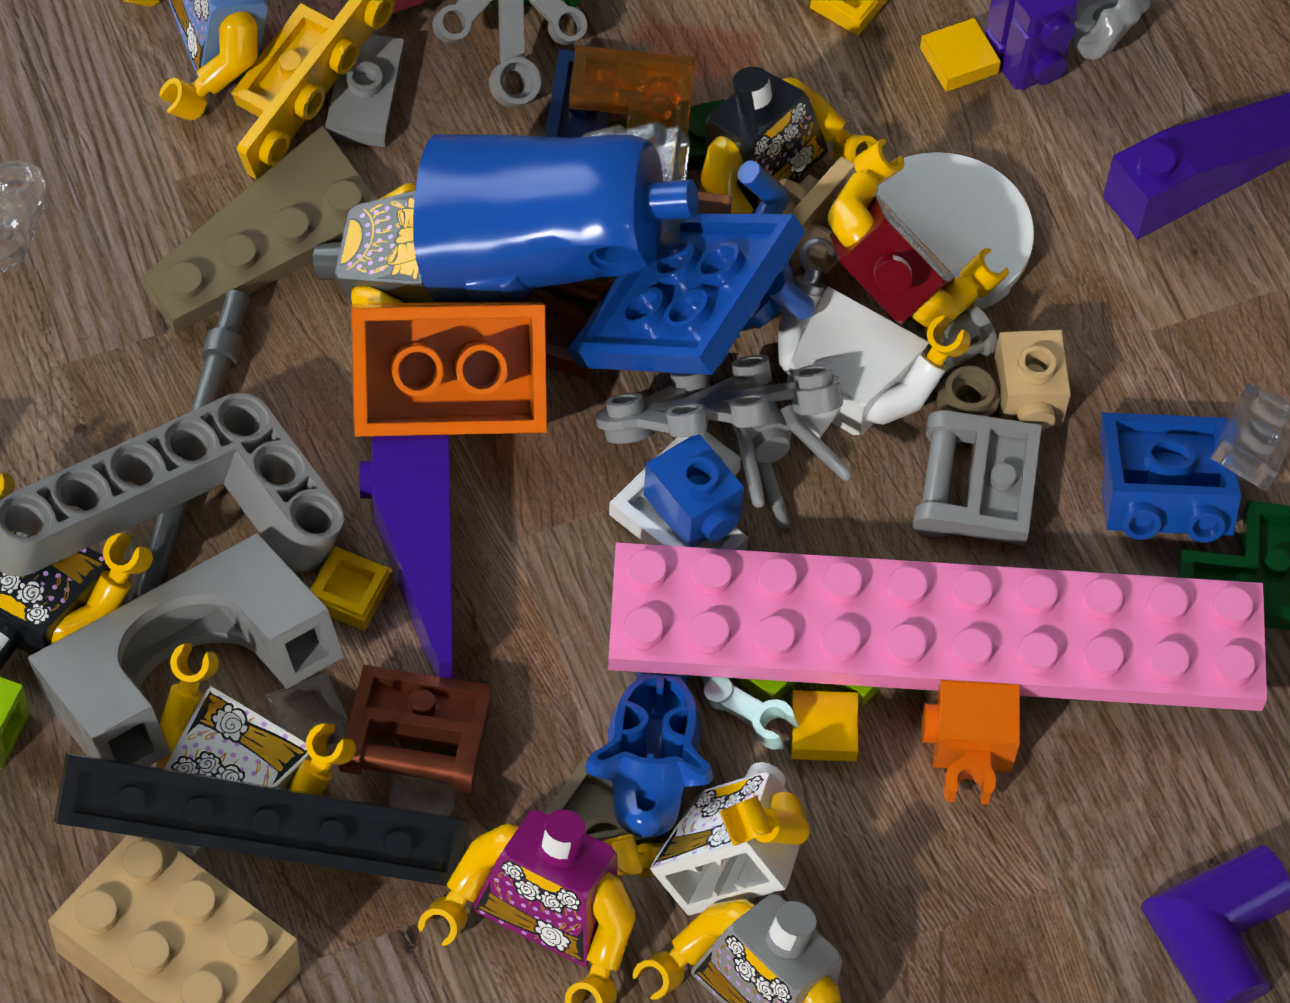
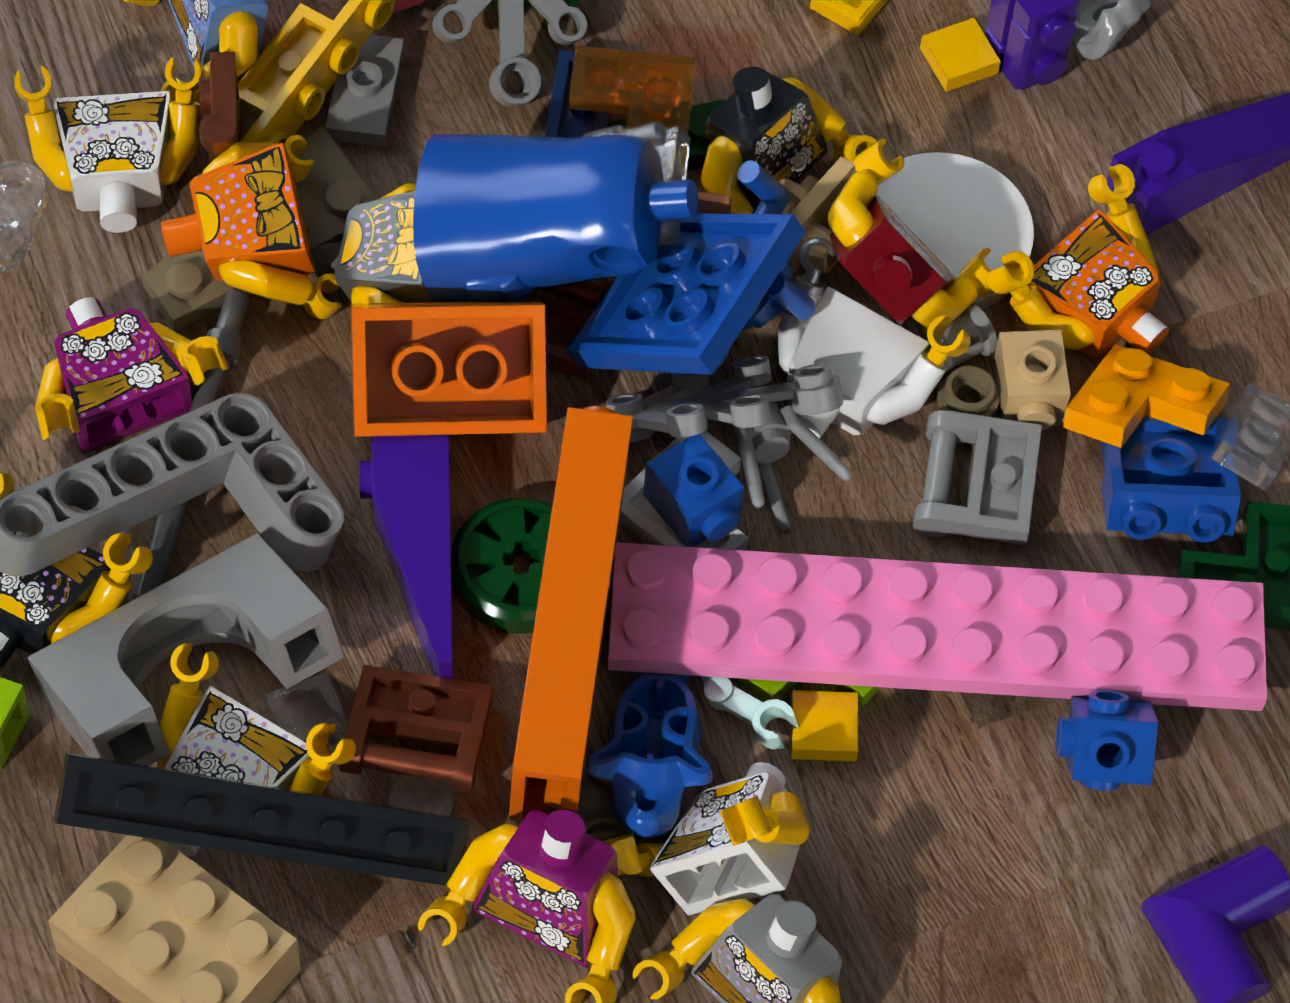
yellow tile [310,546,393,631] -> none
orange brick [922,680,1020,805] -> none
none -> torso [14,57,206,233]
none -> torso [35,297,229,454]
none -> torso [161,134,342,320]
none -> copper plate [199,51,243,163]
none -> dark green wheel [451,497,553,634]
none -> orange brick [509,406,633,822]
none -> torso [987,164,1169,358]
none -> blue brick [1056,690,1158,790]
none -> light orange plate [1063,344,1230,448]

